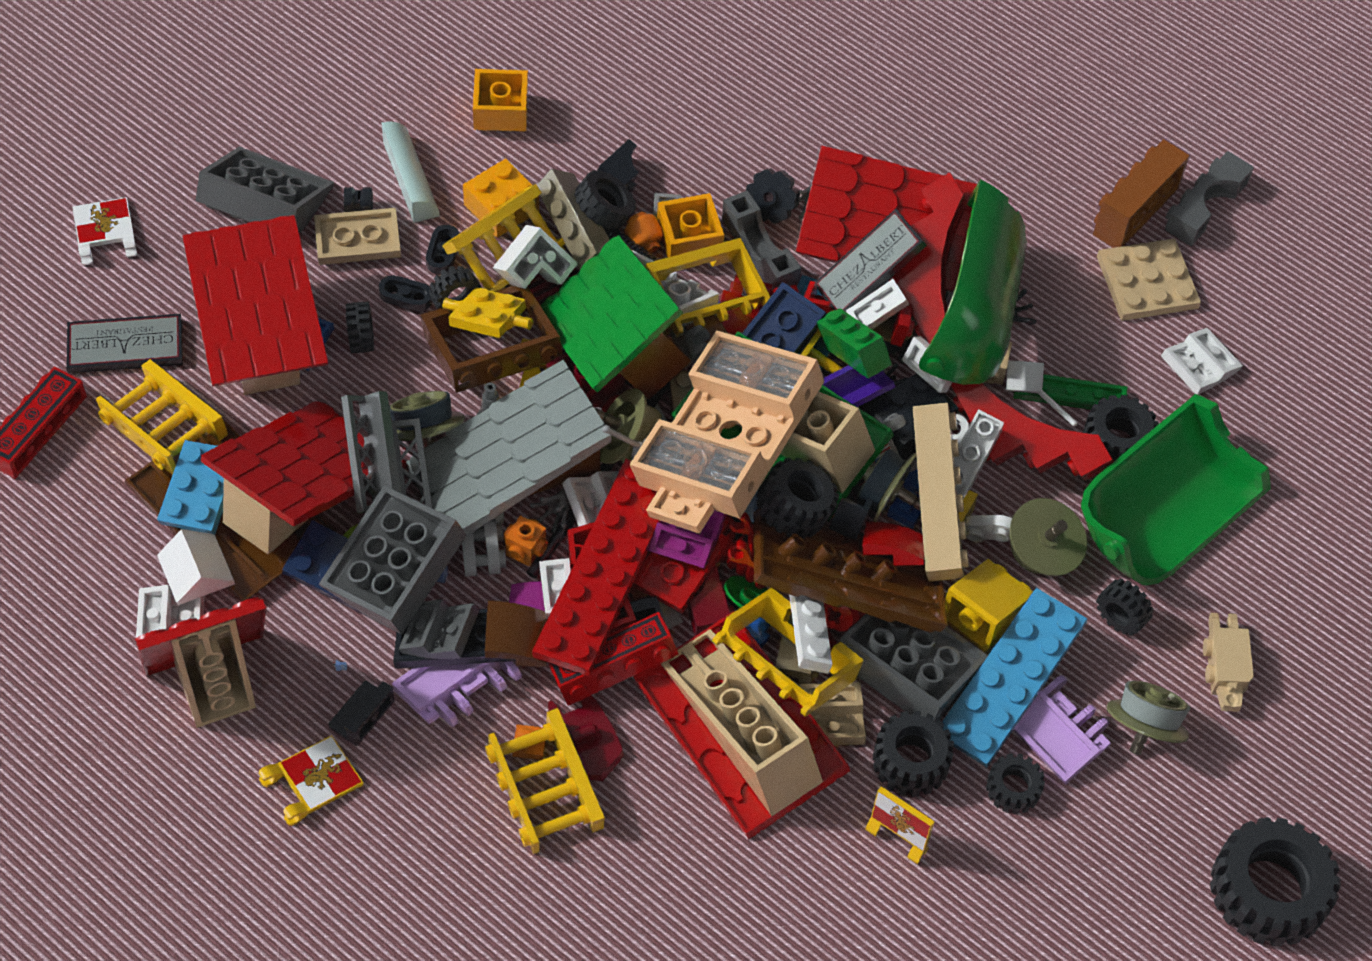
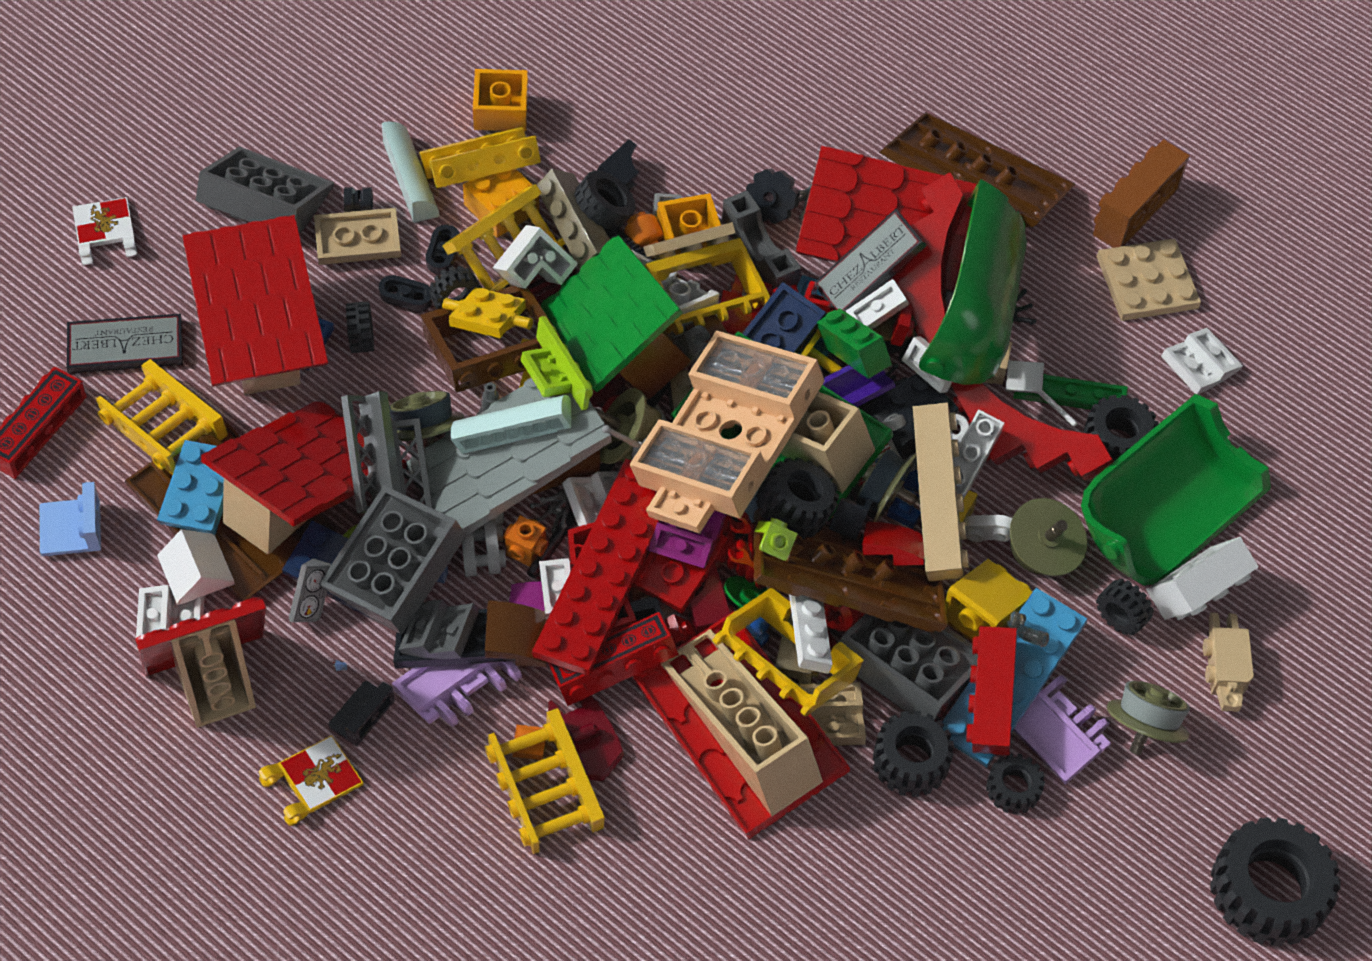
flag [865,786,935,865] -> none
dark grey arch [1165,151,1254,247] -> none
none -> light blue bracket [39,482,101,556]
none -> slope [289,559,331,623]
none -> yellow fence [419,127,541,188]
none -> light aqua brick [451,395,572,454]
none -> lime bracket [521,316,593,410]
none -> tan plate [643,222,735,261]
none -> red plate [664,614,696,647]
none -> lime bracket [755,518,798,561]
none -> reddish brown piece [879,112,1076,228]
none -> red brick [966,626,1017,755]
none -> clear smoke arm [1007,611,1049,647]
none -> white brick [1146,537,1258,620]

